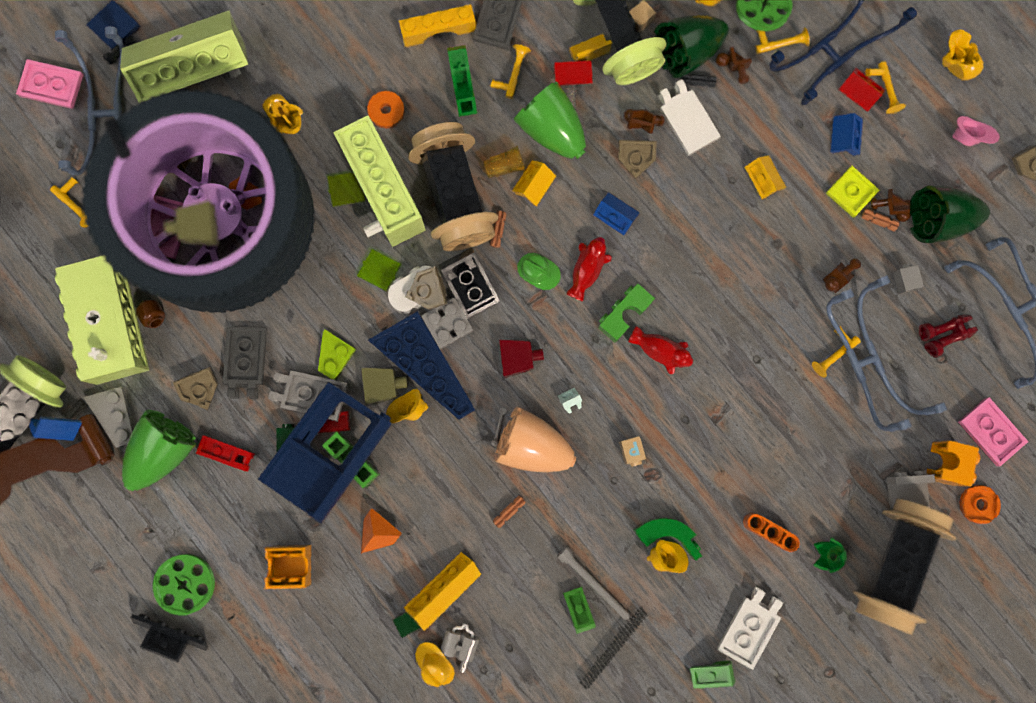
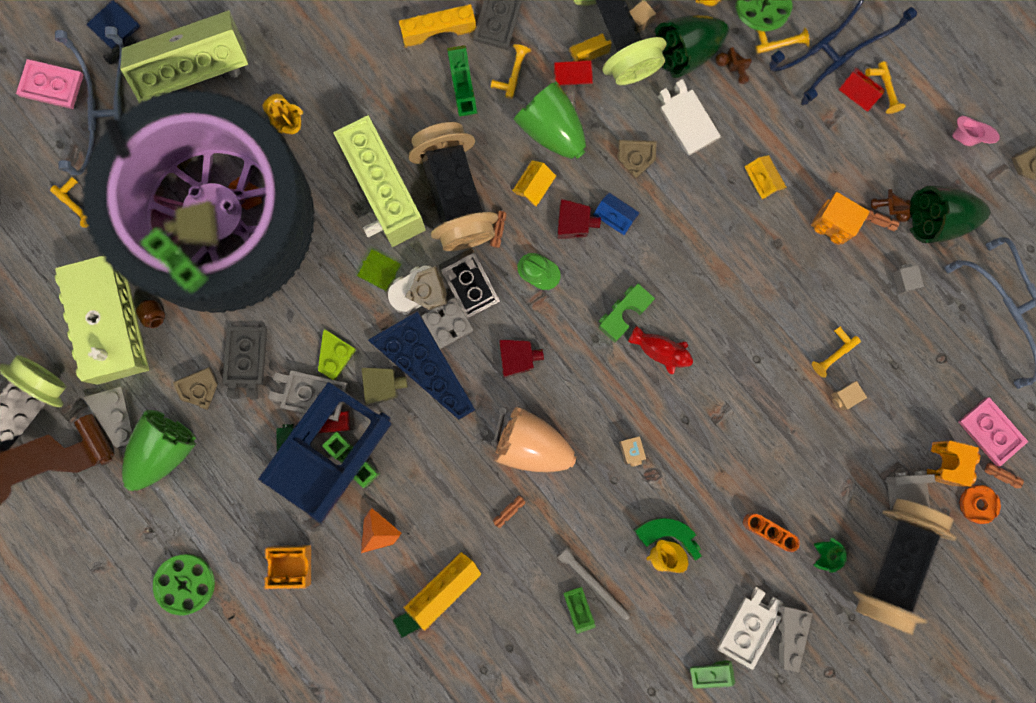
blue panel [29,416,82,441] -> none
black bracket [130,614,208,663] -> none
red plate [196,435,255,472] -> none
clear neon green piece [328,172,365,207] -> none
orange tile [367,91,405,129] -> none
yellow piece [386,389,428,423] -> none
yellow piece [415,642,455,687] -> none
light grey piece [440,624,479,673] -> none
clear yellow plant [483,145,525,178] -> none
light aqua tile [558,388,582,414] -> none
red animal [567,237,612,301] -> none
dark grey piece [580,607,647,690] -> none
reddish brown piece [624,109,665,134] -> none
black axle [680,74,717,87] -> none
reddish brown piece [822,258,861,293] -> none
neon yellow tile [826,166,880,218] -> none
sand blue bar [826,275,948,432] -> none
blue panel [831,113,863,156] -> none
dark red piece [919,314,978,358] -> none
yellow head [942,29,983,80] -> none
none -> bright green arch [140,228,208,293]
none -> dark red torso [557,199,601,239]
none -> light grey wing [779,605,813,672]
none -> light orange piece [811,192,870,245]
none -> tan brick [831,381,867,411]
none -> nougat axle [984,463,1024,488]

